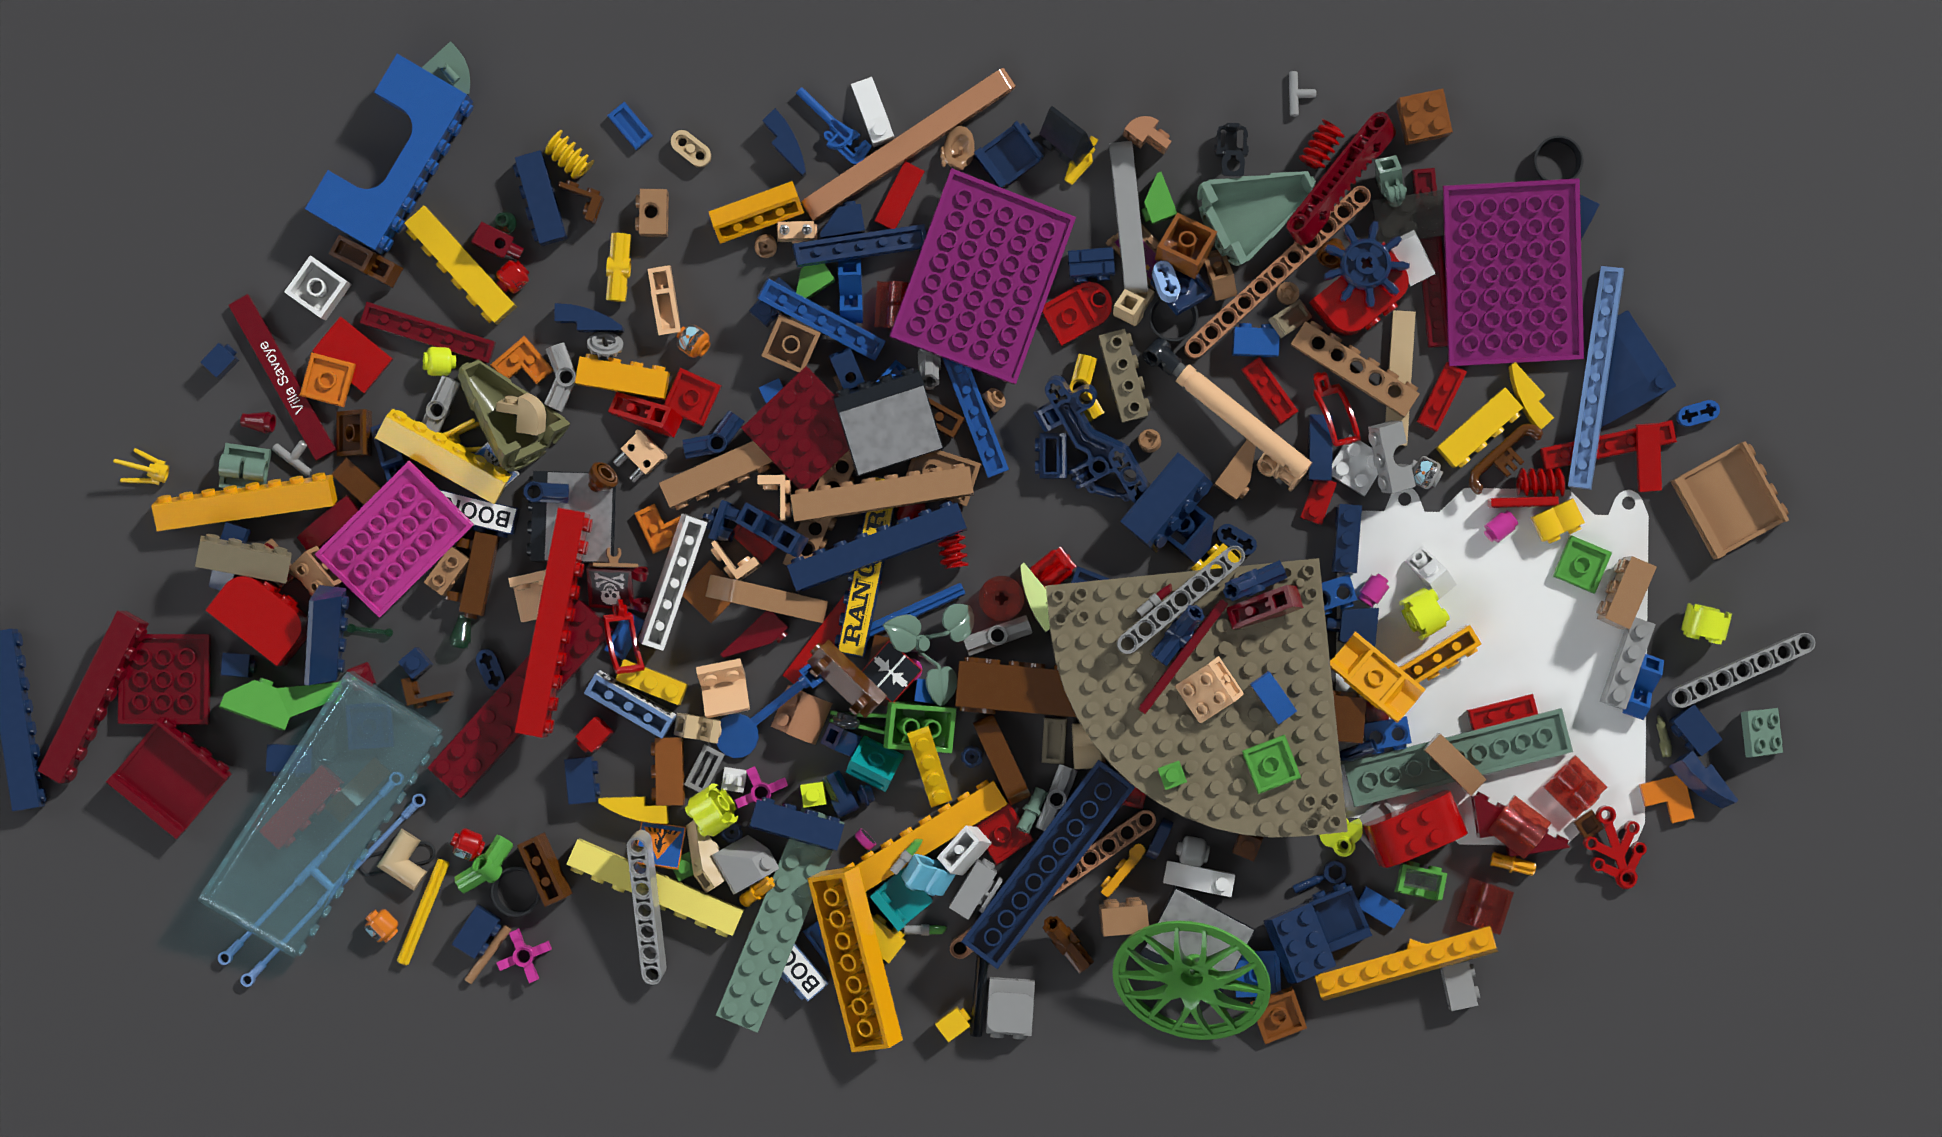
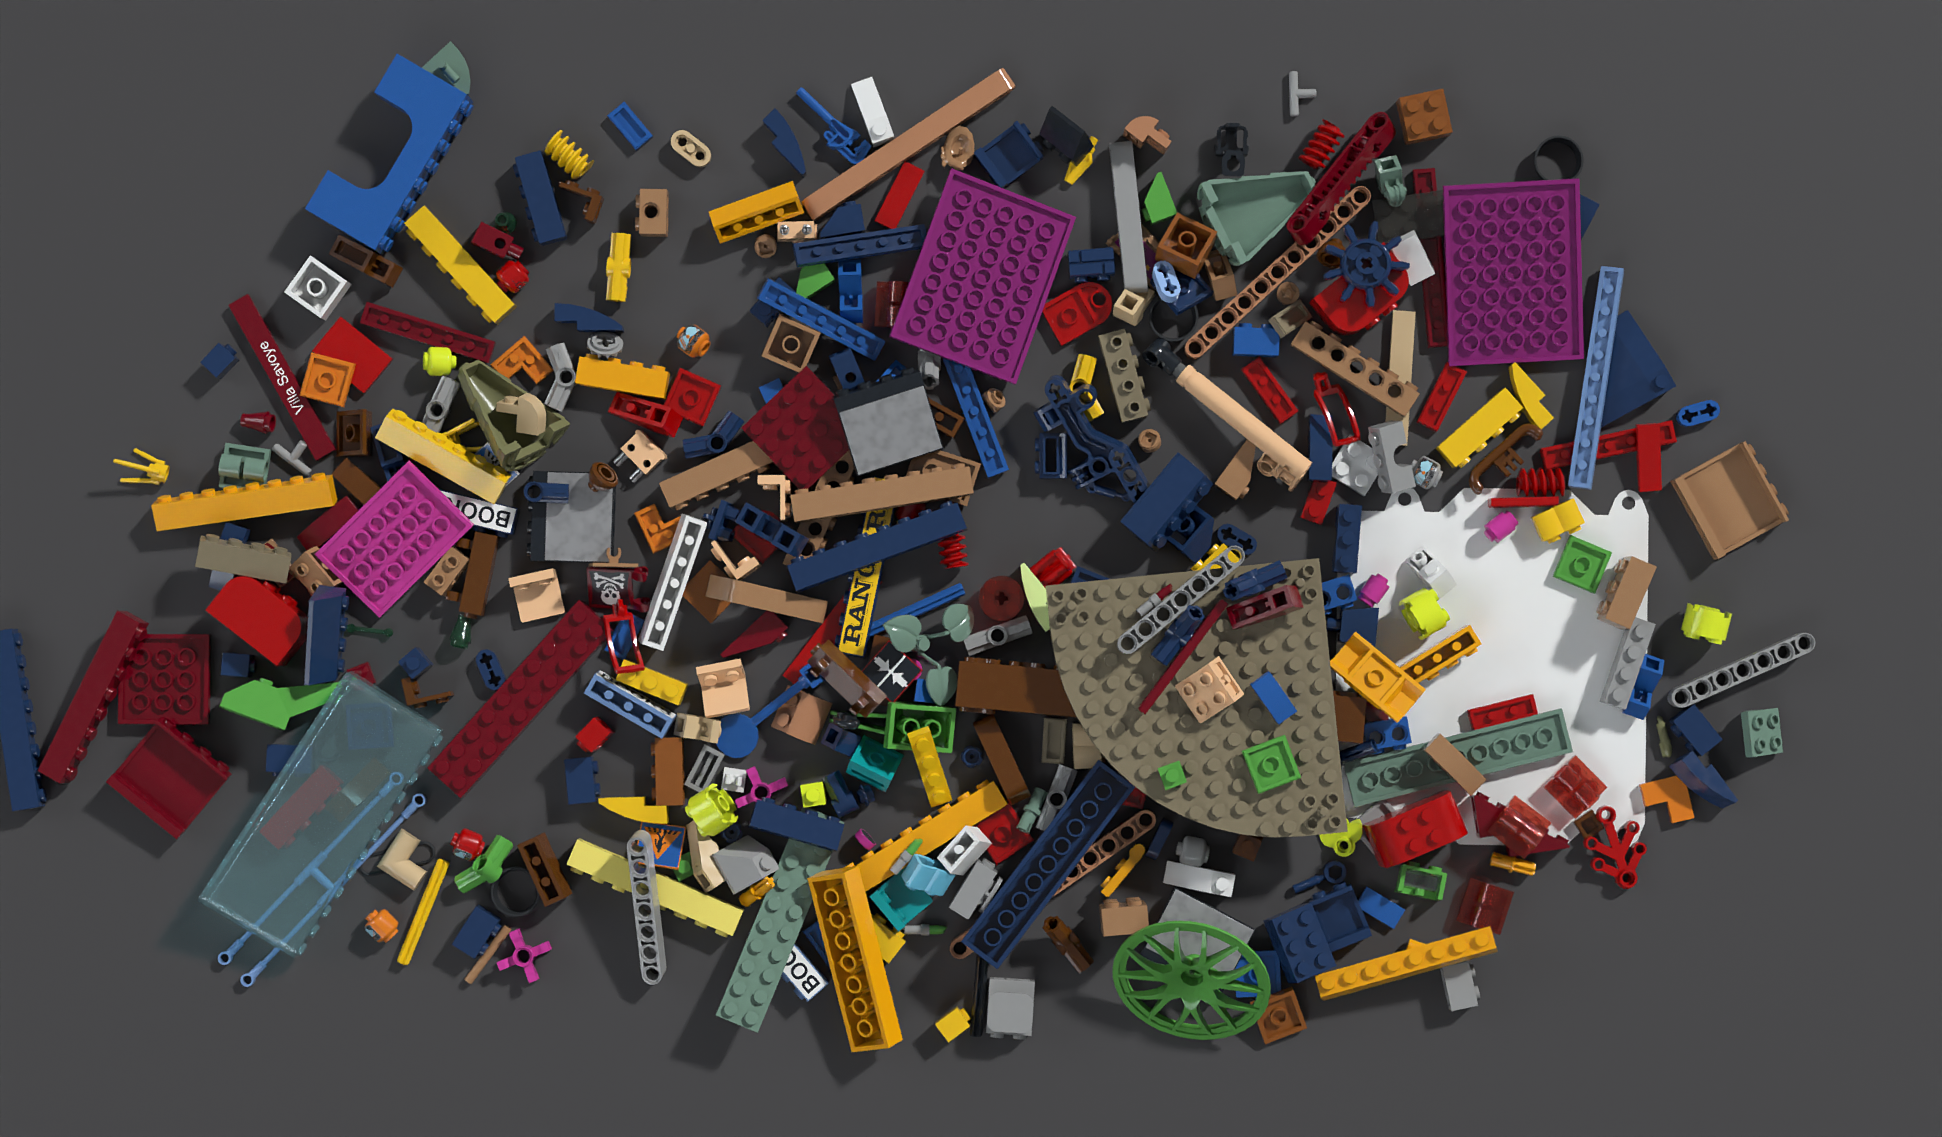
red brick [515,508,593,738] -> none
light nougat slope [647,265,681,335] -> none

